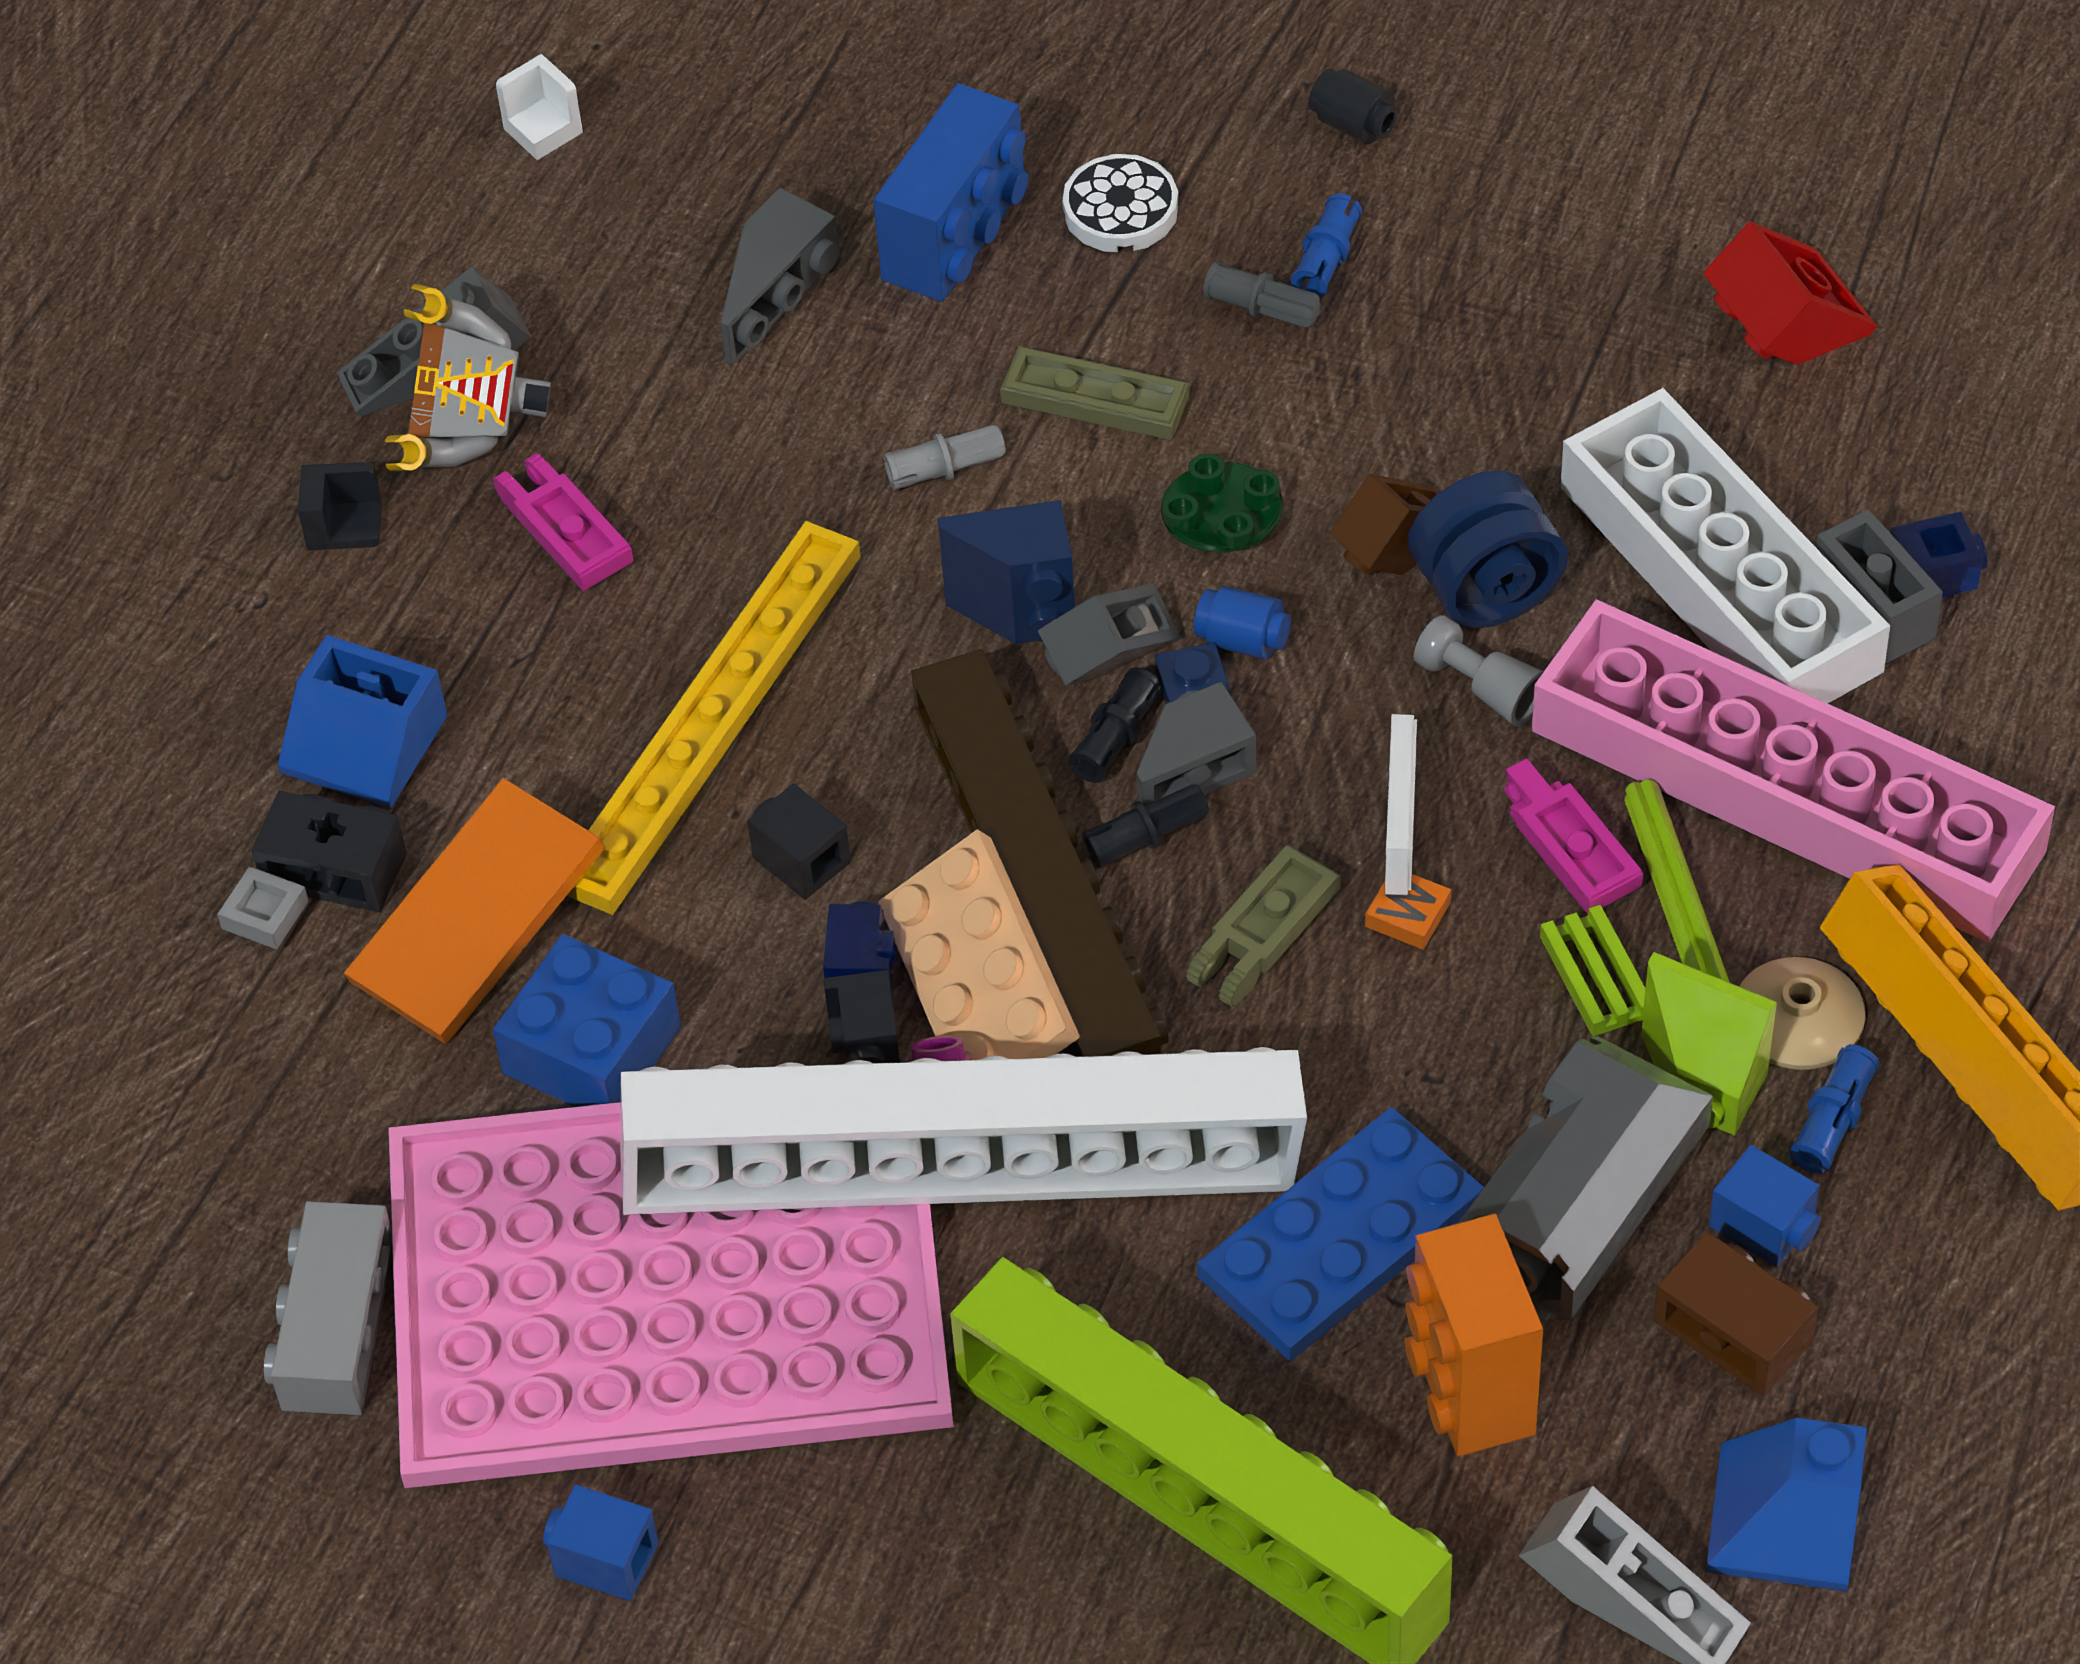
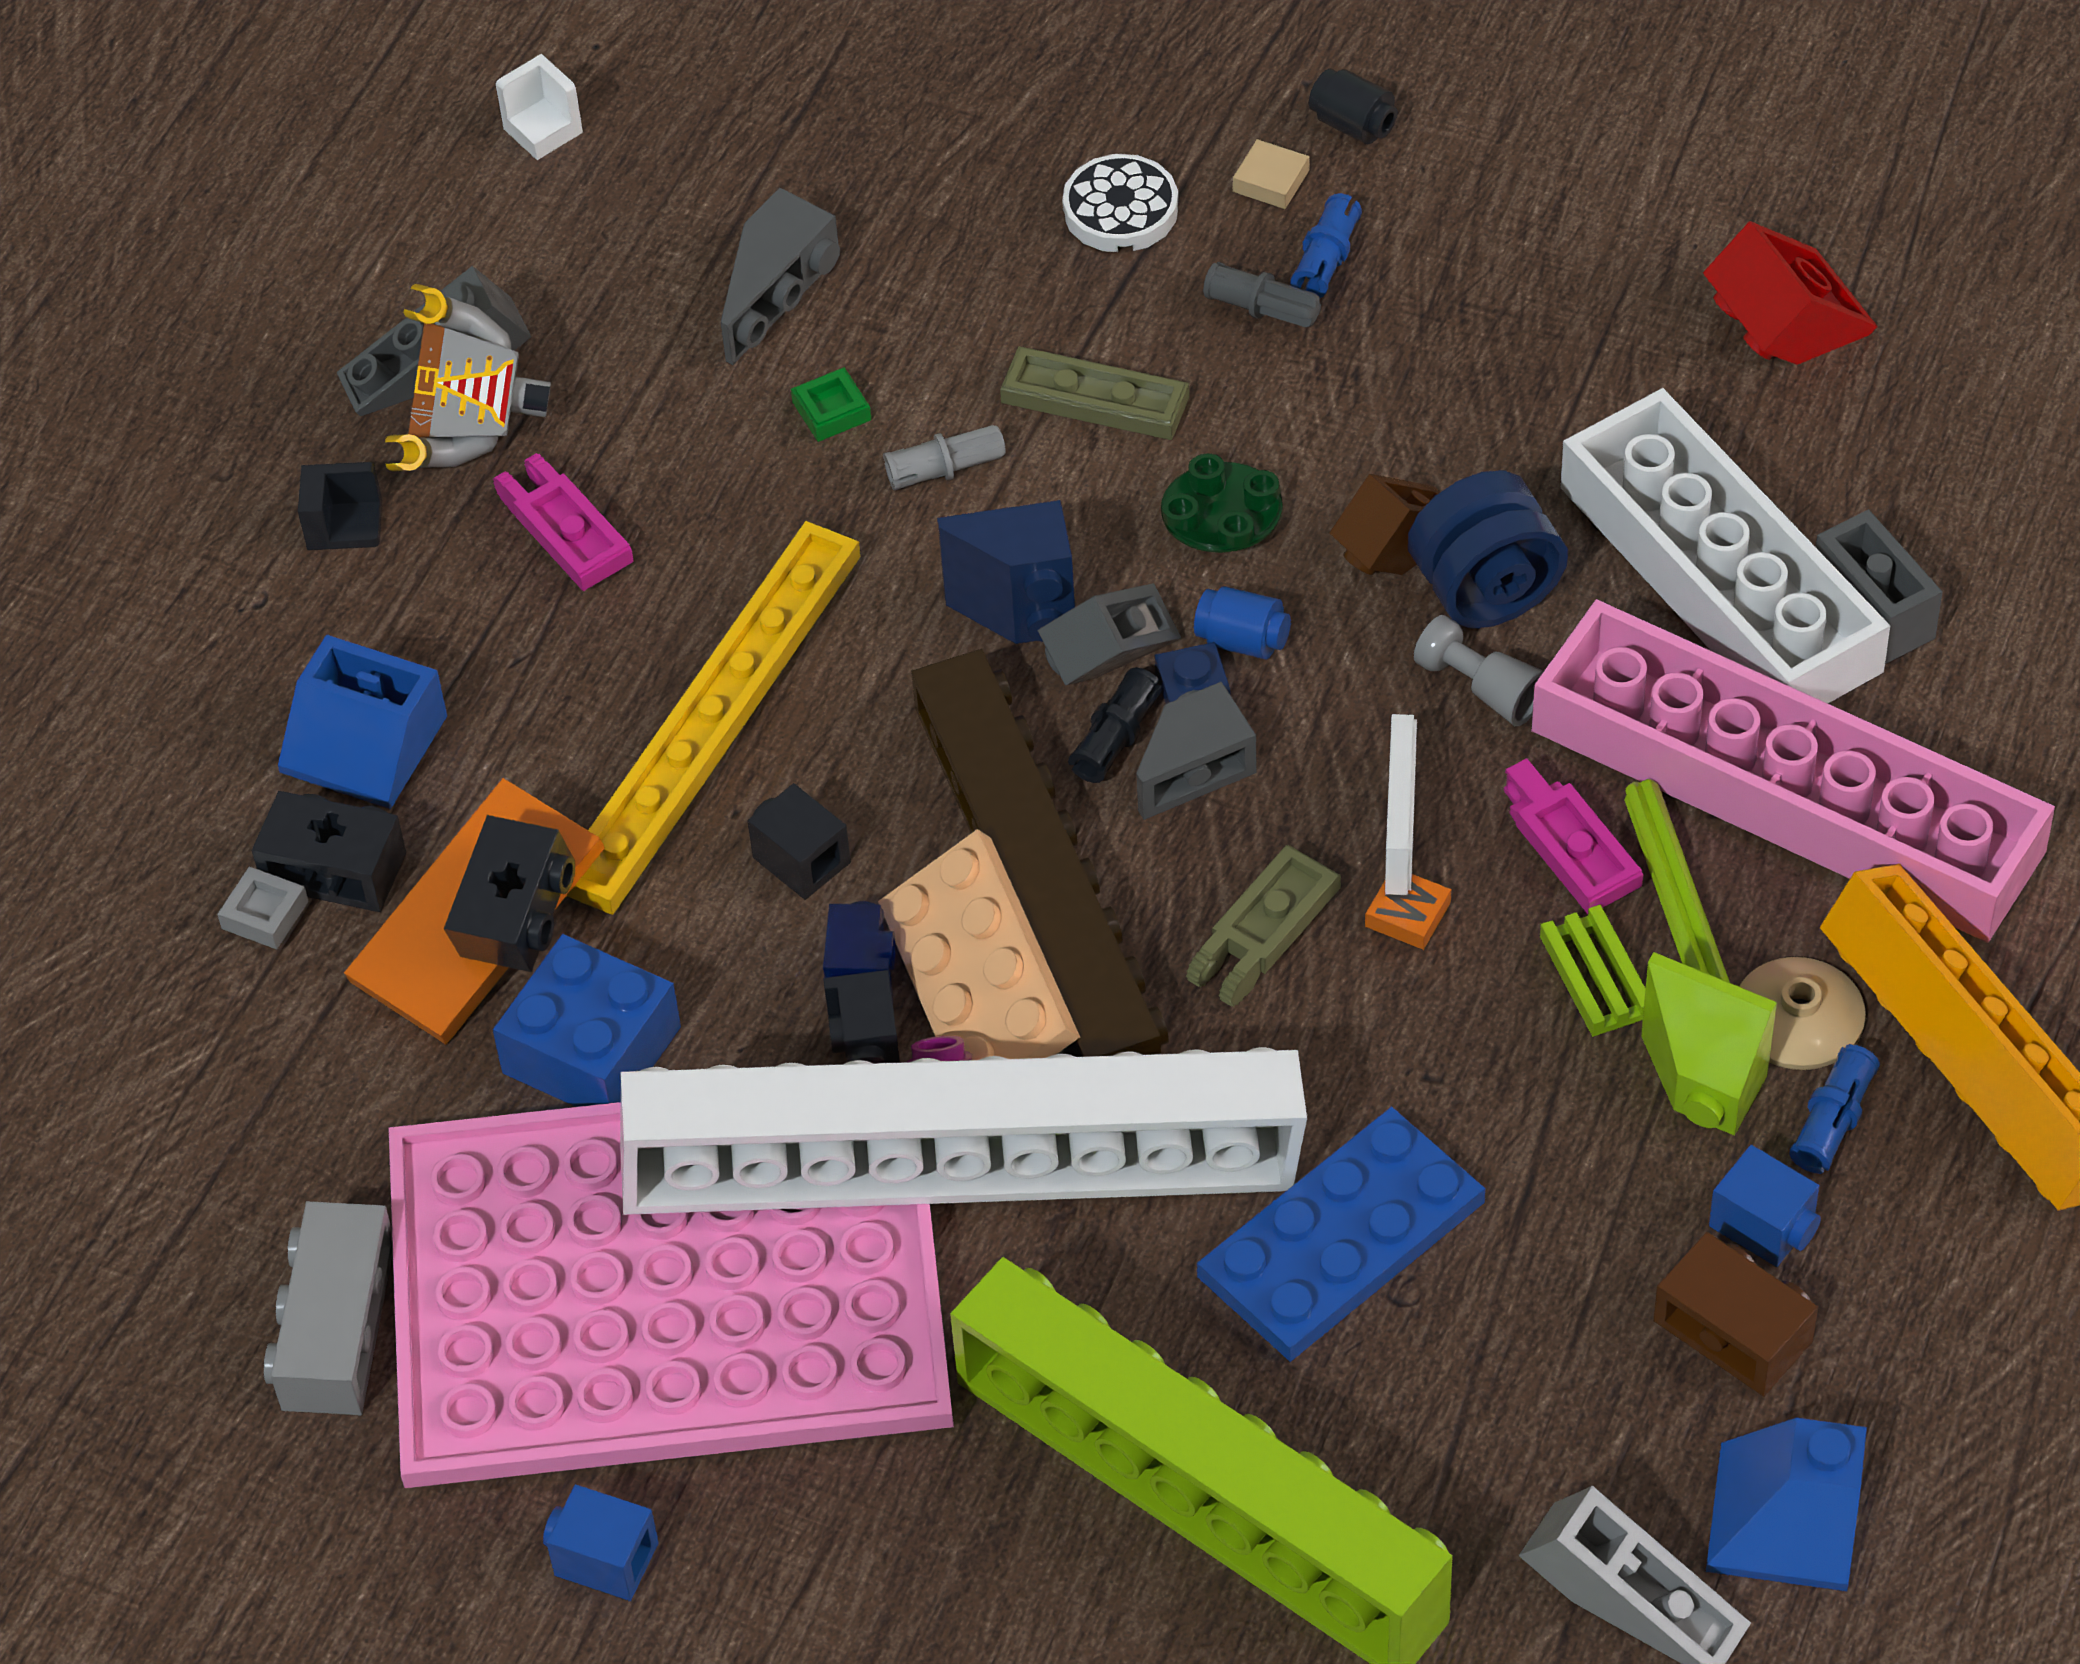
blue brick [873,83,1028,302] -> none
black axle [1082,784,1209,869] -> none
orange brick [1404,1213,1543,1457] -> none
dark grey brick [1459,1035,1713,1321] -> none
clear blue brick [1890,511,1987,597] -> none
none -> black brick [443,815,575,972]
none -> green tile [791,367,871,442]
none -> tan tile [1233,139,1310,209]

